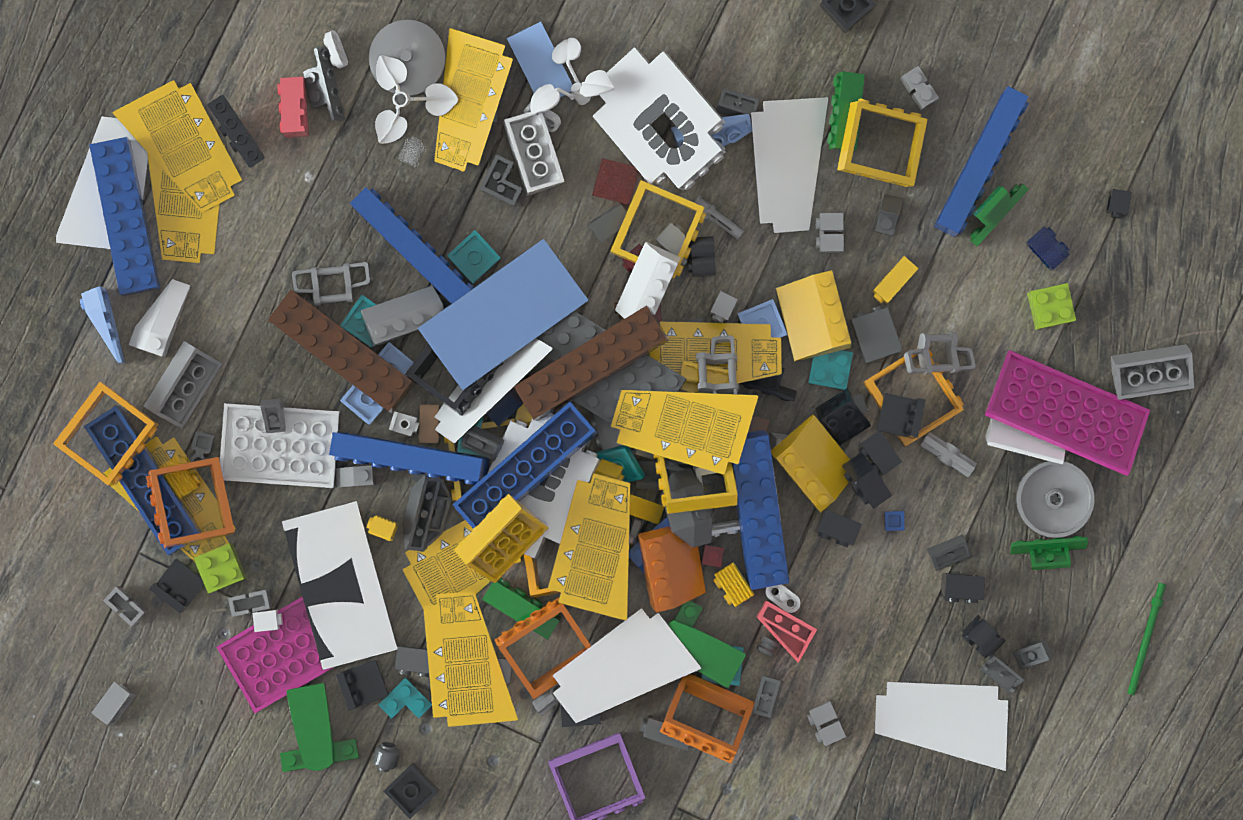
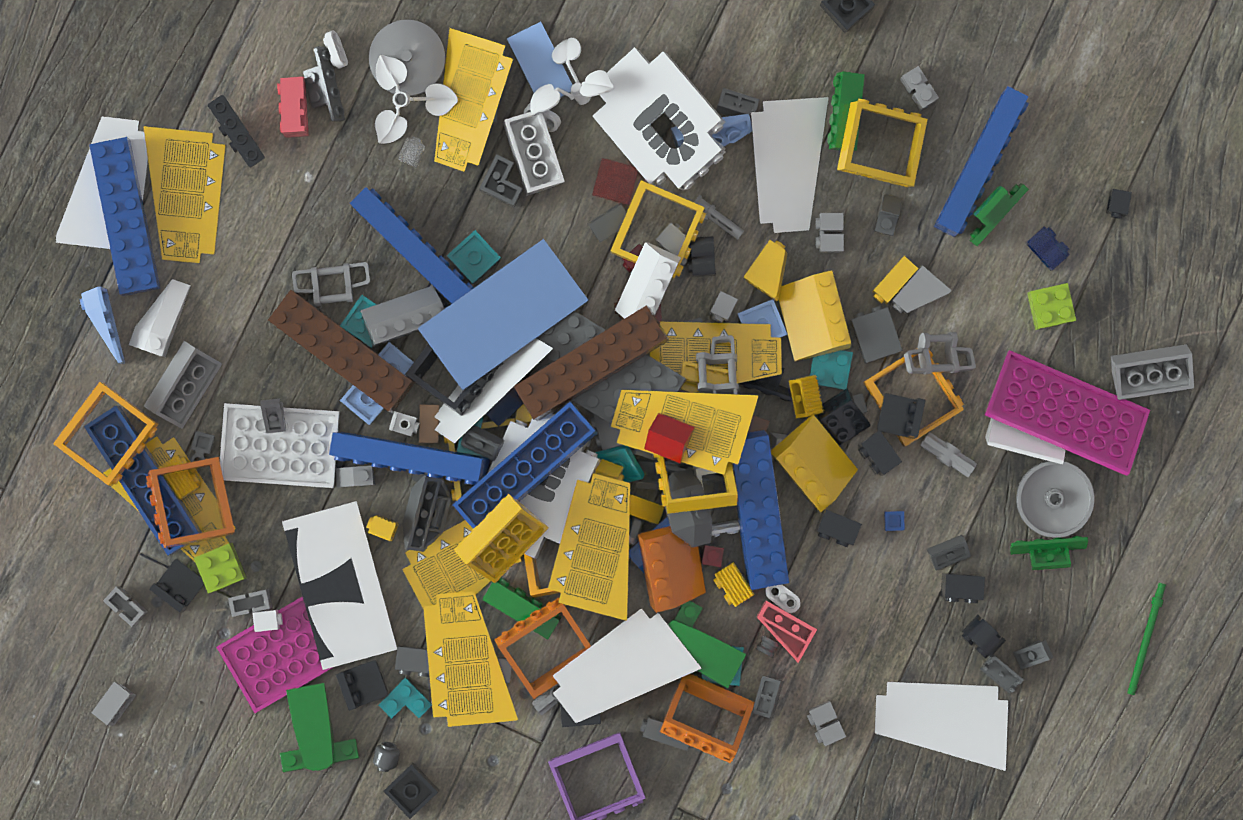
yellow sticker [112,80,242,213] -> none
black brick [842,452,892,509] -> none
none -> red slope [644,413,695,464]
none -> yellow slope [744,240,787,302]
none -> yellow brick [789,375,824,418]
none -> light grey slope [891,265,952,314]

